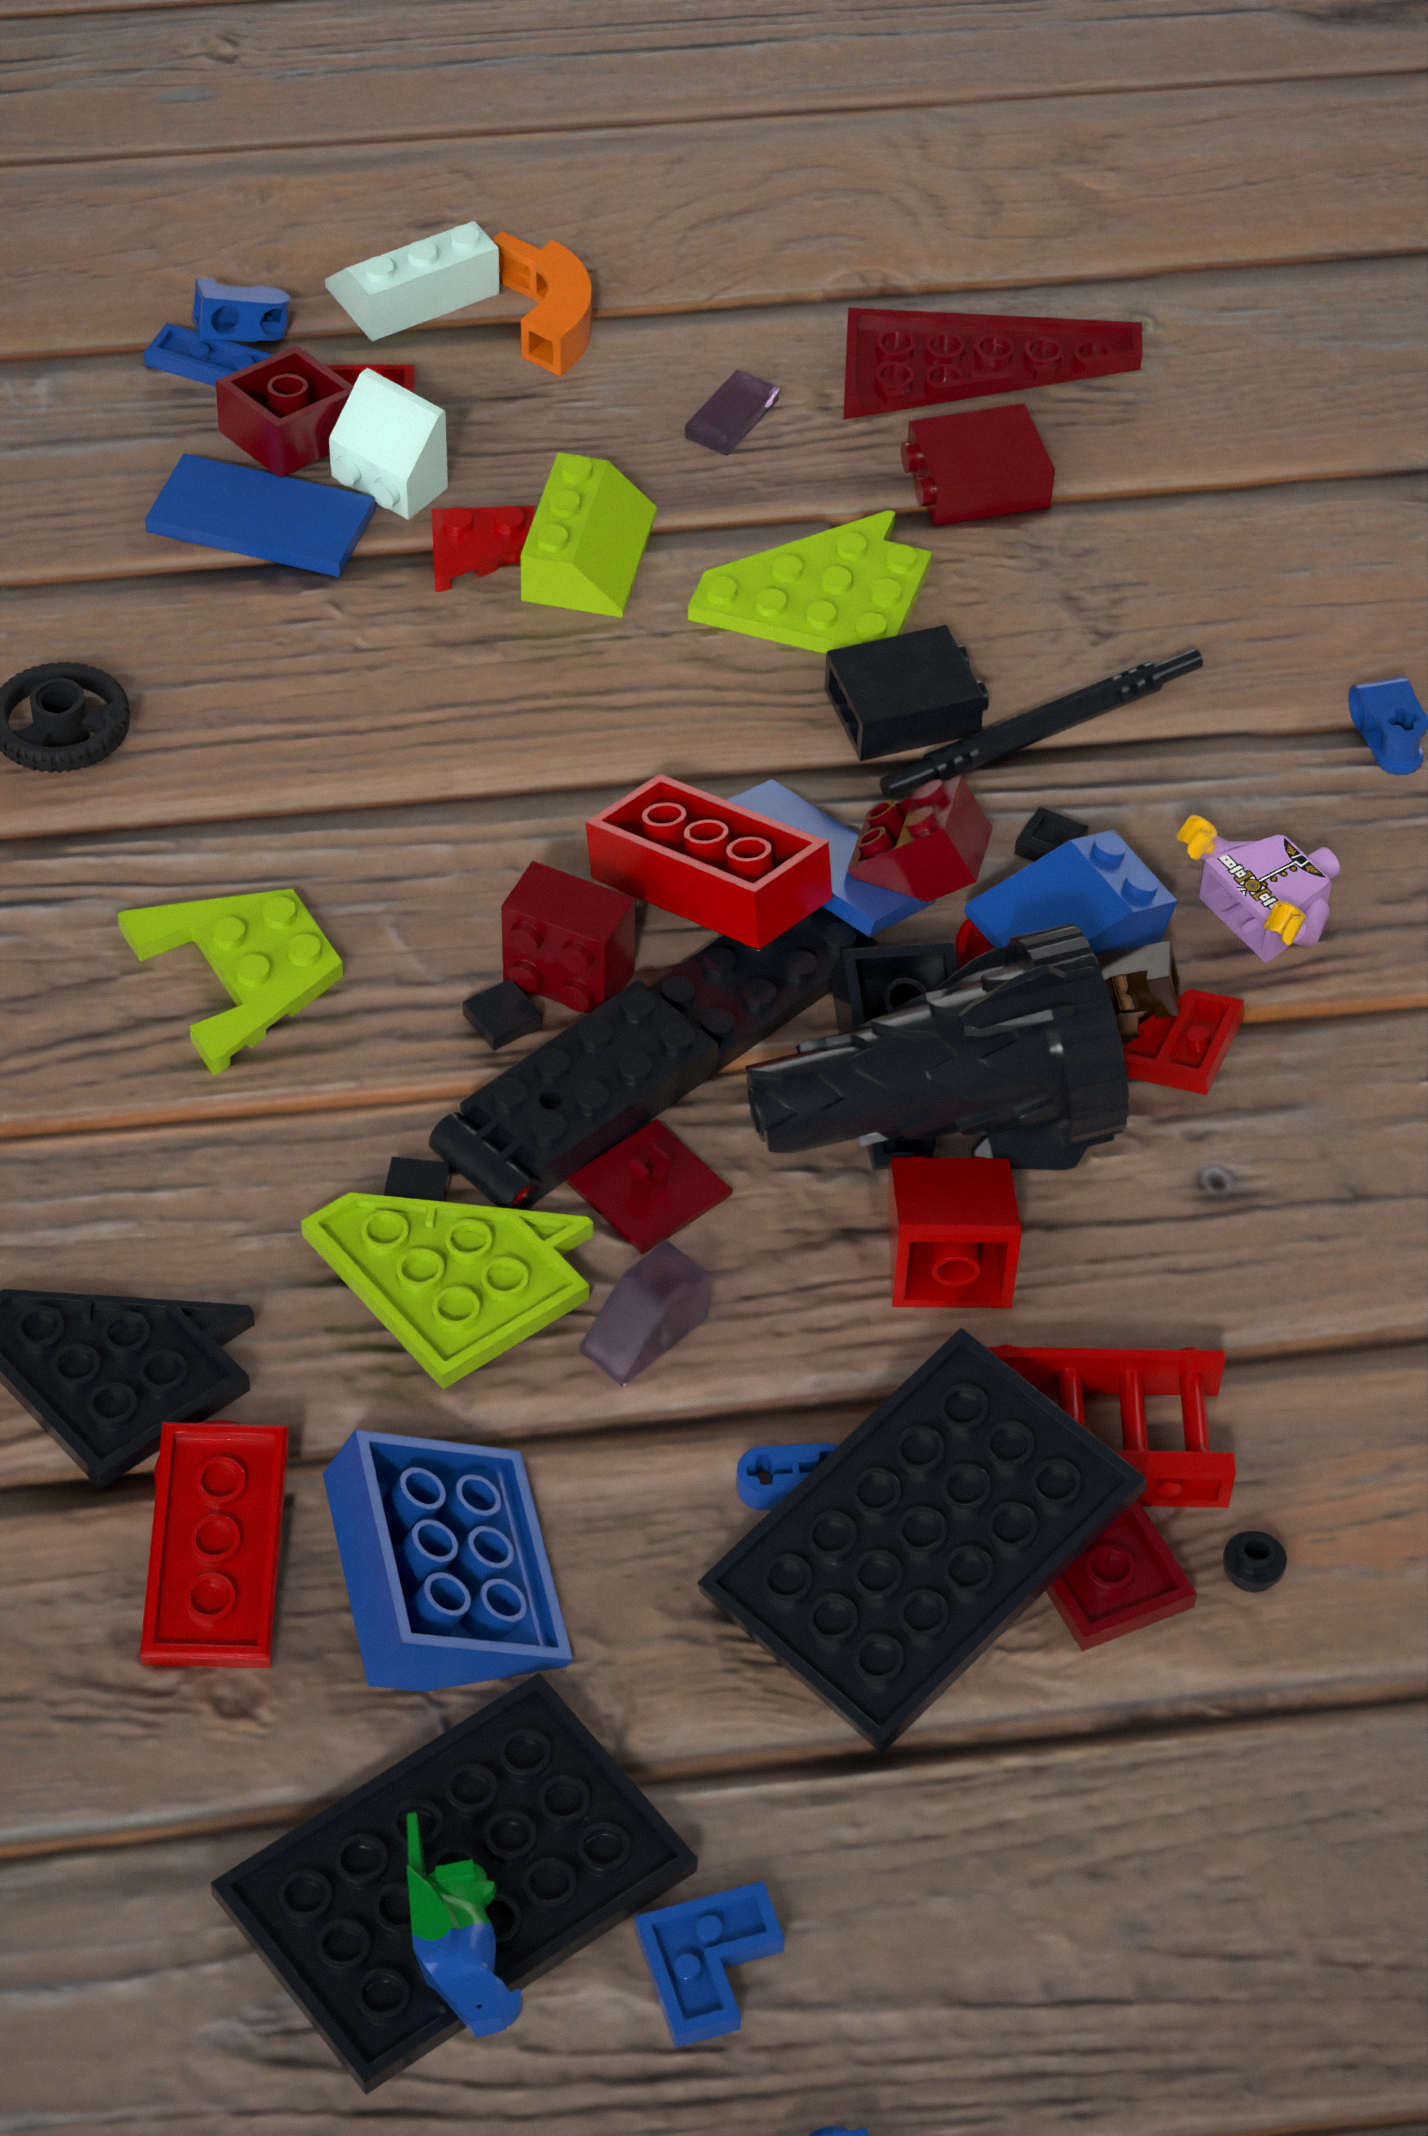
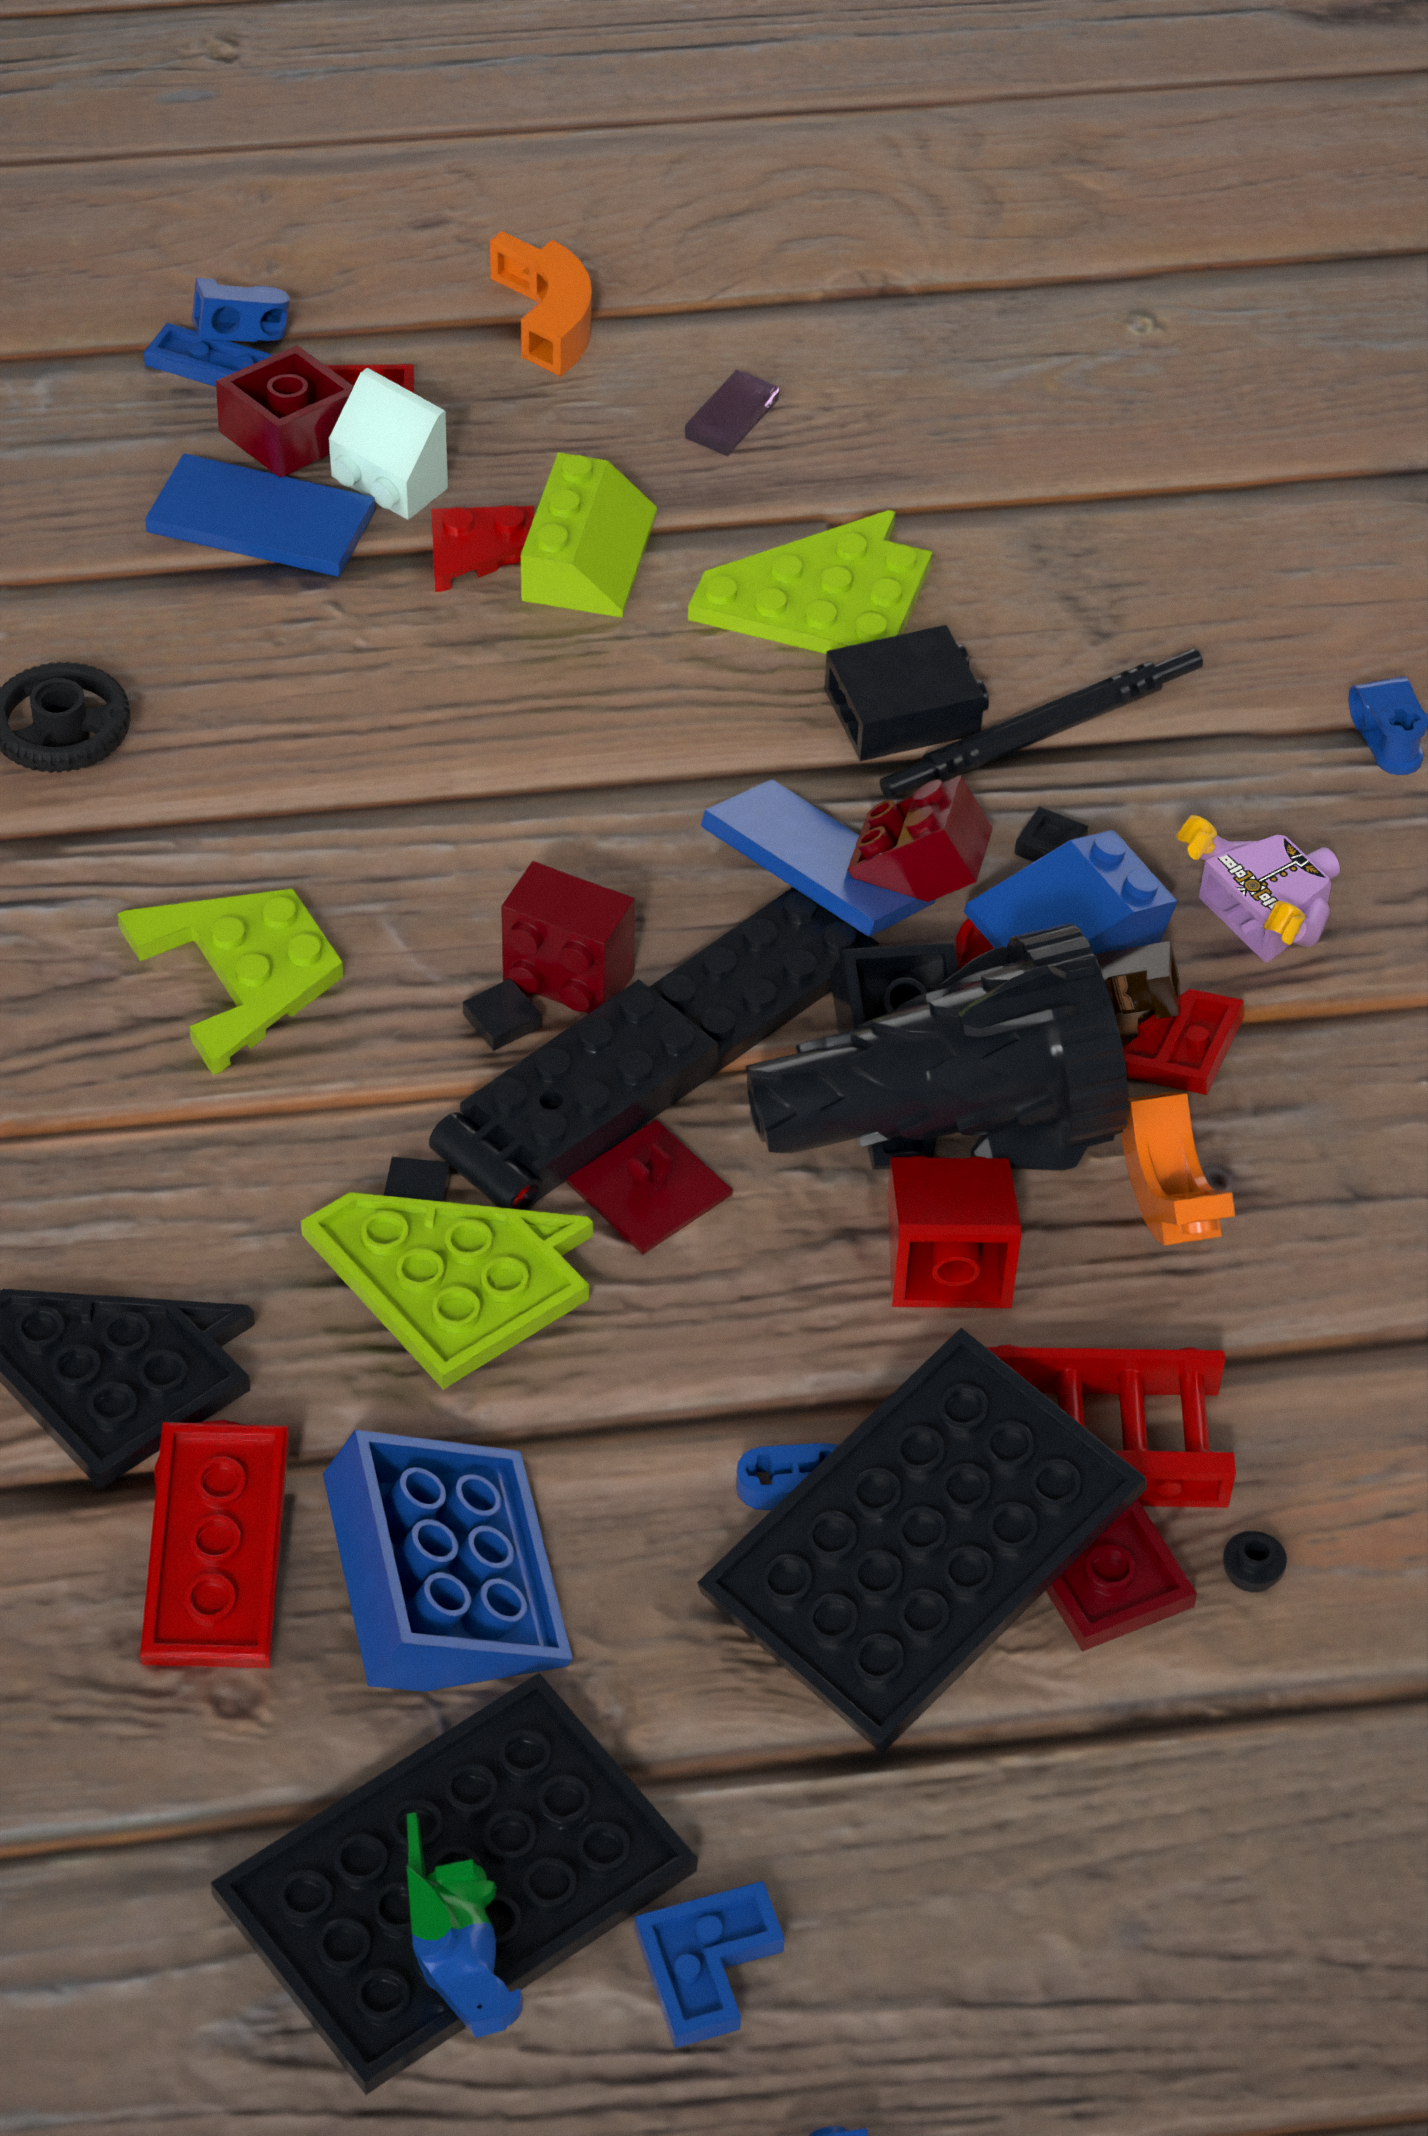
light aqua slope [325,221,499,341] -> none
slope [580,1240,710,1387] -> none
red brick [585,774,832,950] -> none
dark red wing [843,307,1143,420] -> none
dark red brick [900,403,1055,526] -> none
none -> orange arch [1121,1092,1235,1245]

